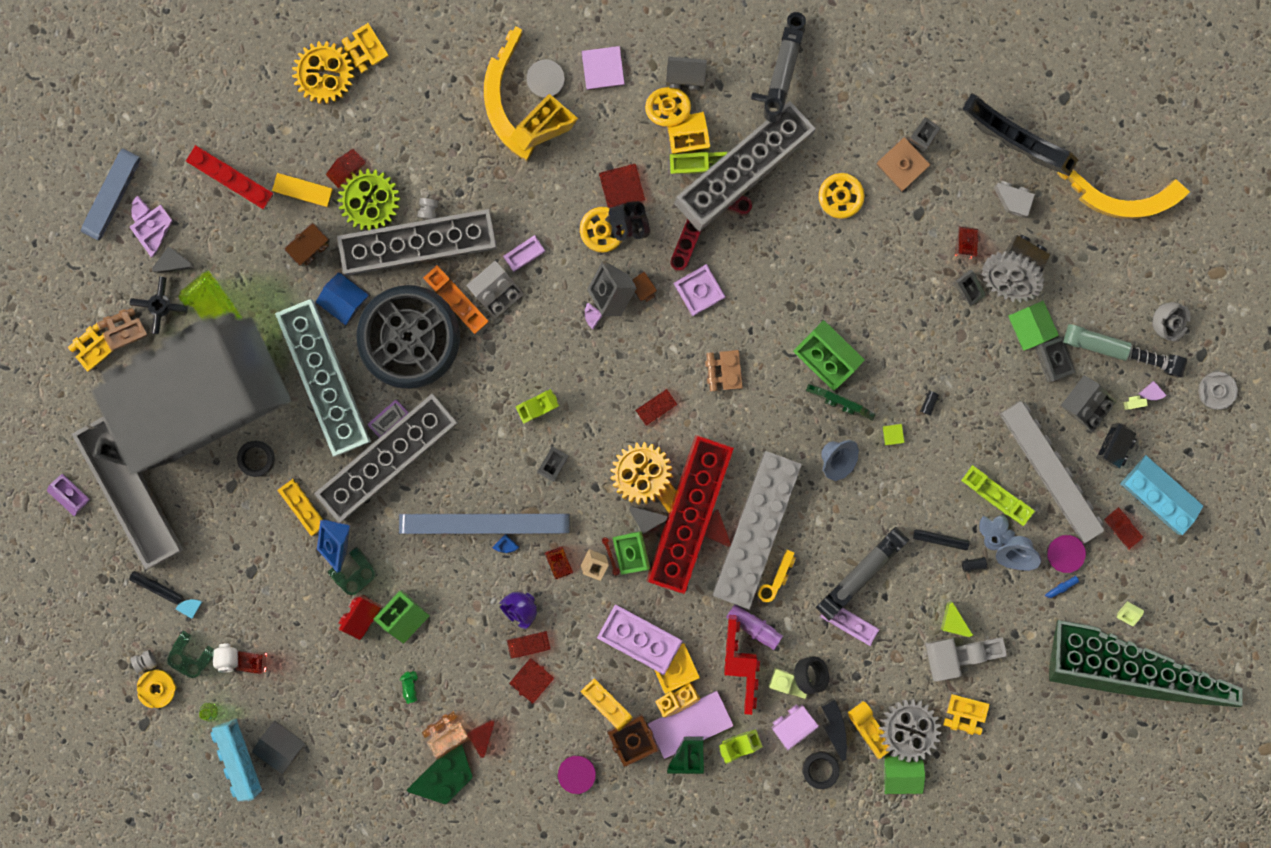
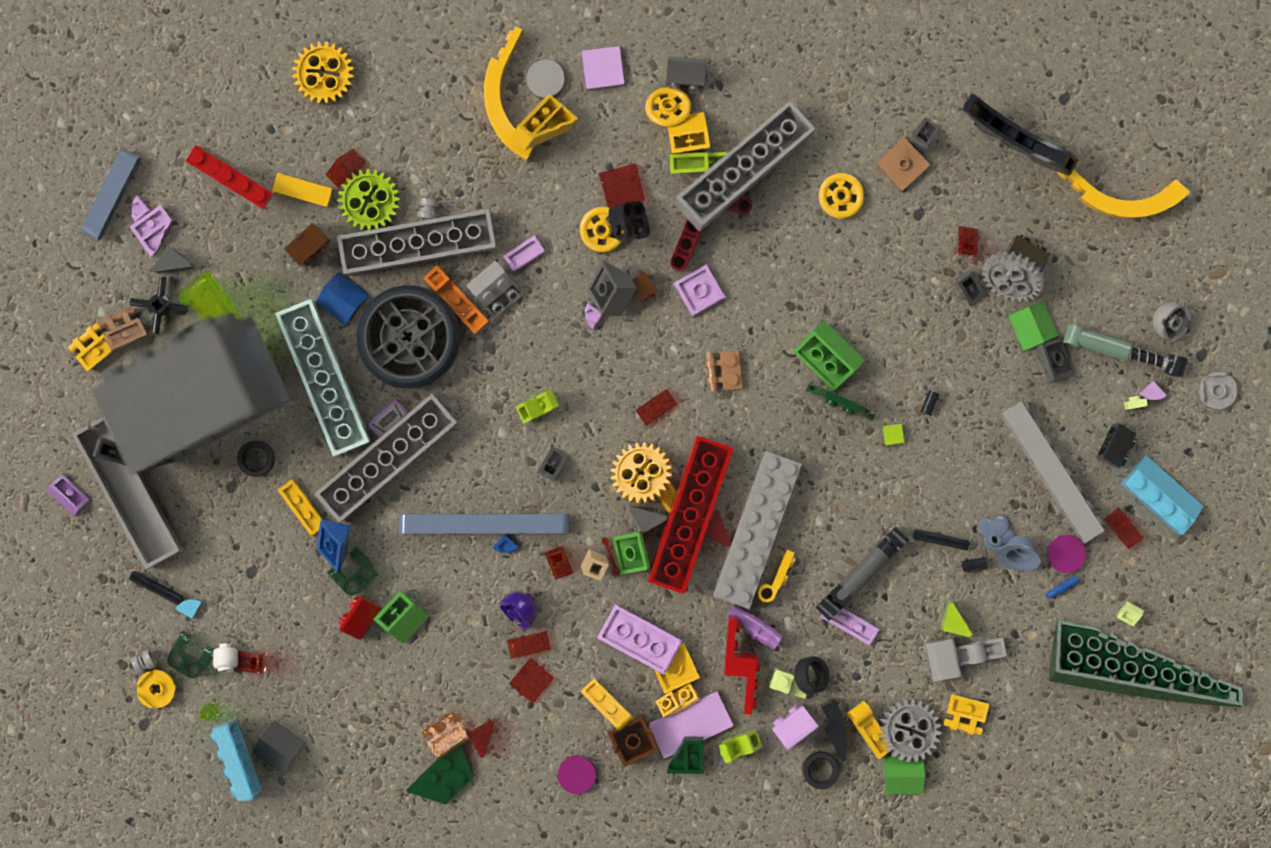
yellow plate [341,23,389,73] -> none
green arm [399,671,418,704] -> none
piece [751,12,806,123] -> none
sand blue hat [821,440,859,481] -> none
lime slope [961,465,1035,526] -> none
light grey slope [994,181,1035,218] -> none
dark grey slope [1061,375,1116,432] -> none

